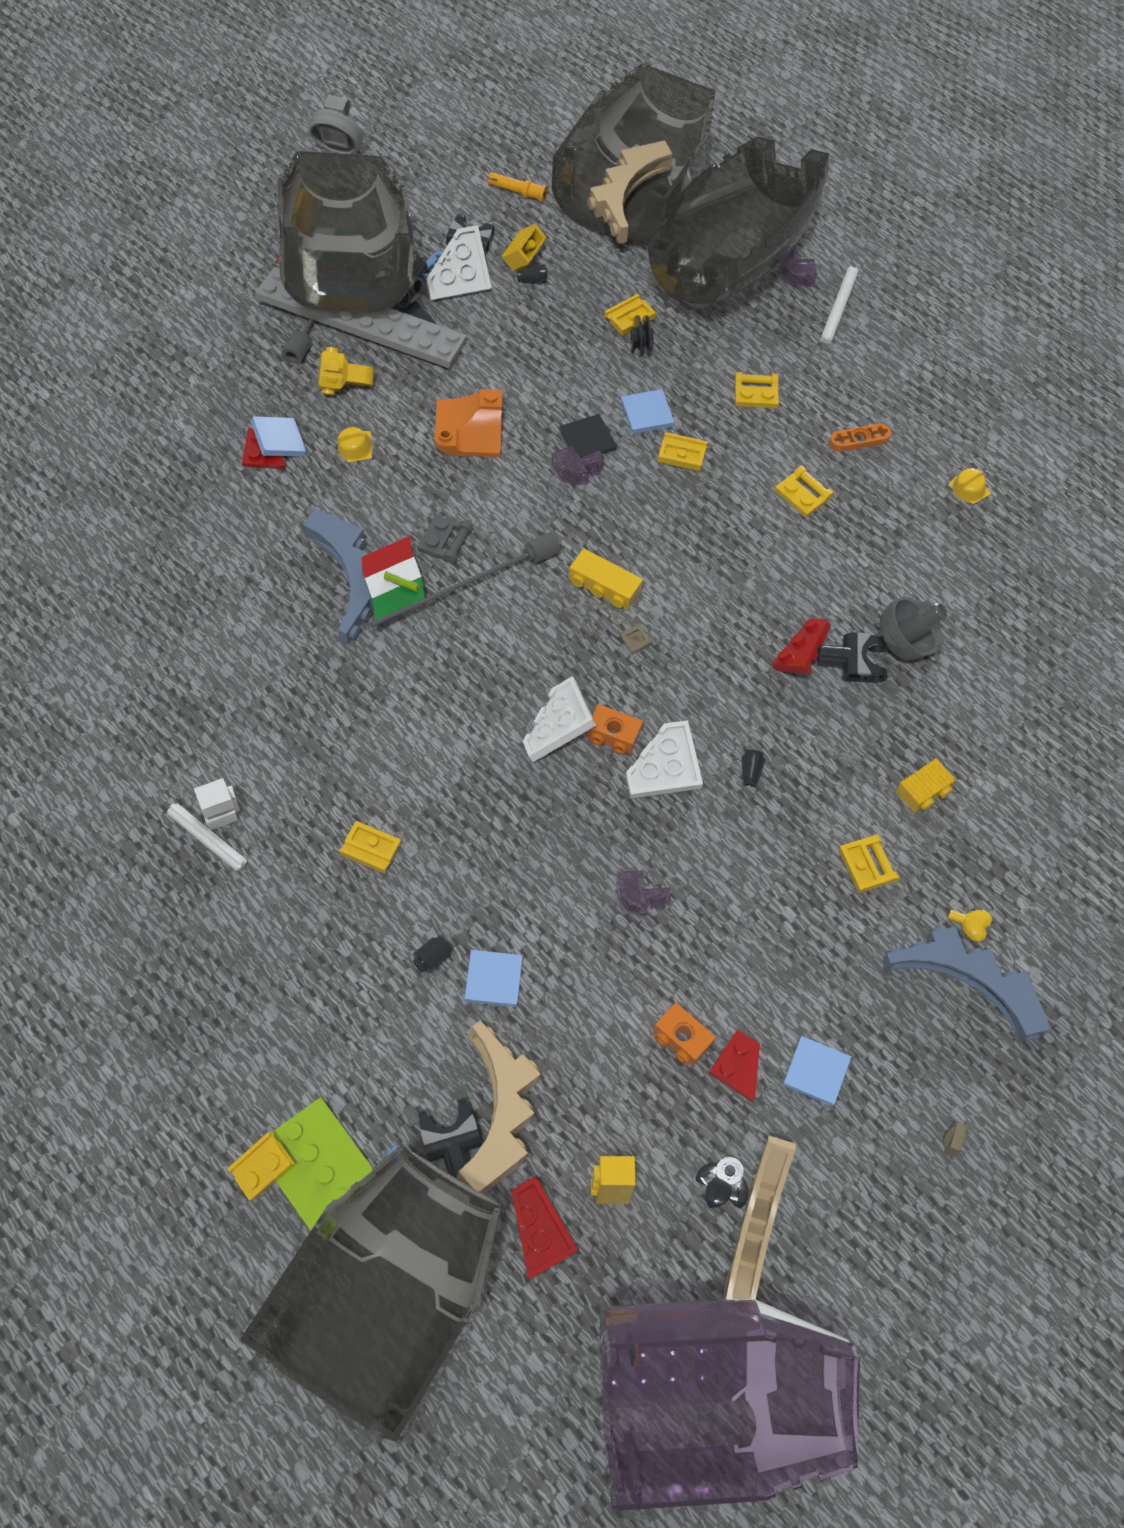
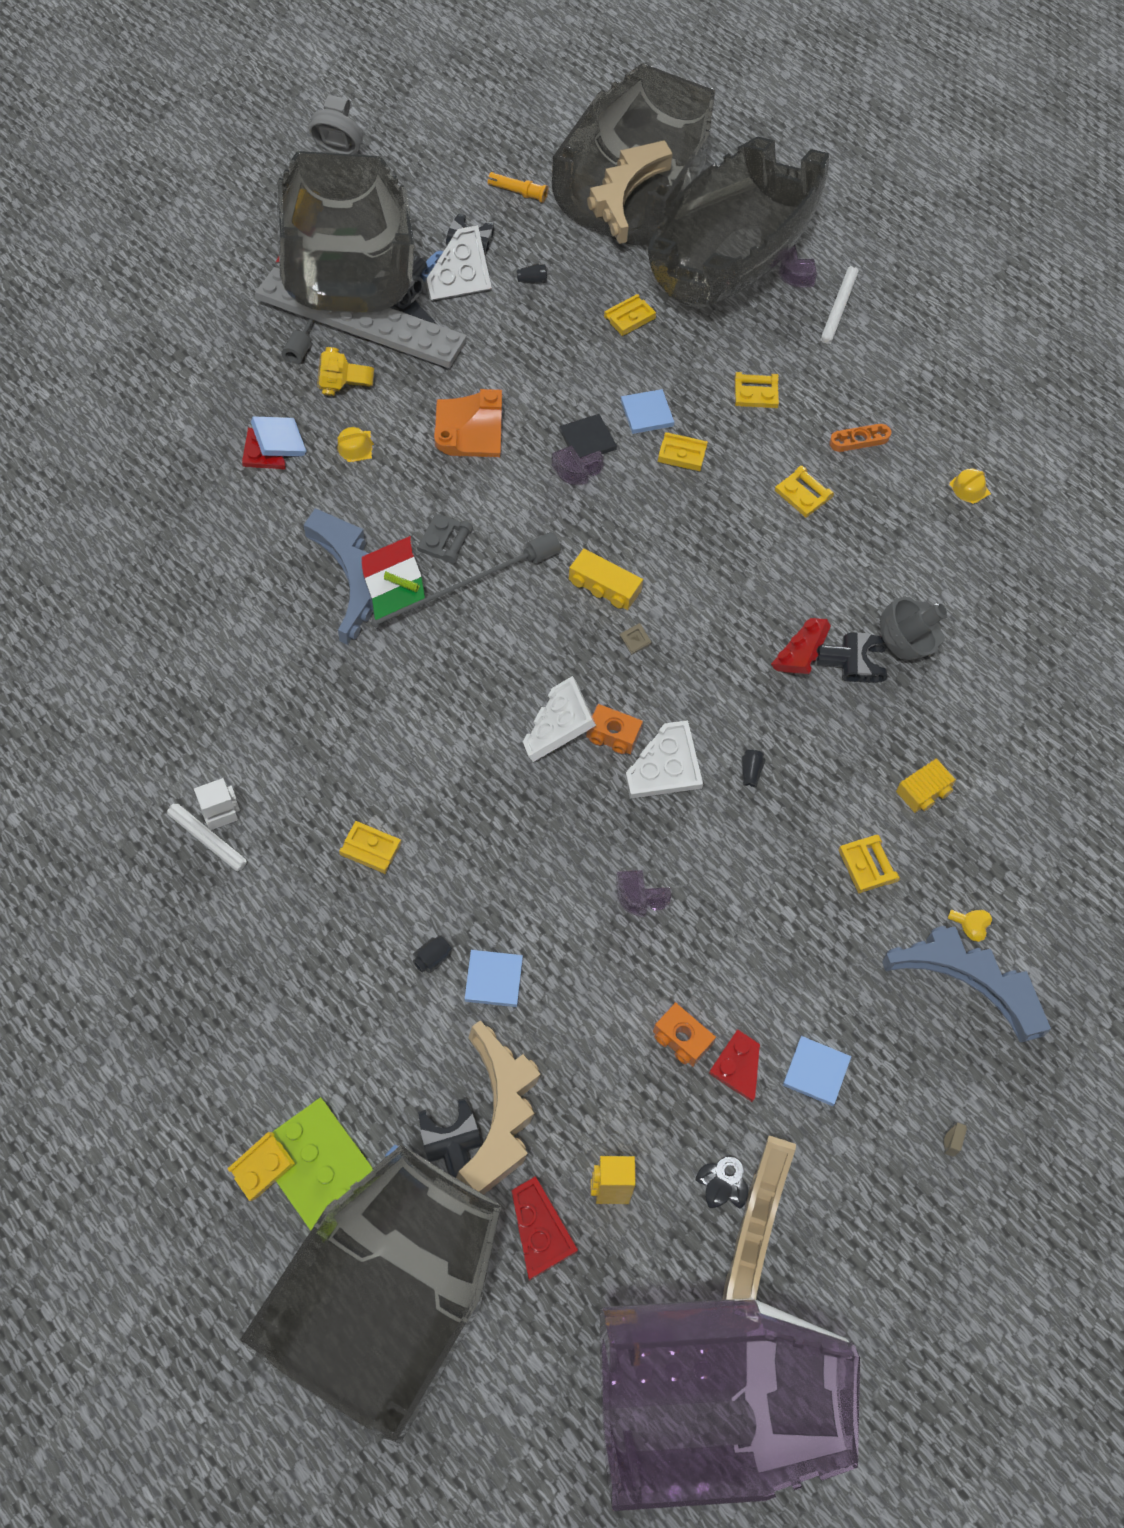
yellow brick [502,224,546,271] -> none
black piece [630,315,654,355] -> none

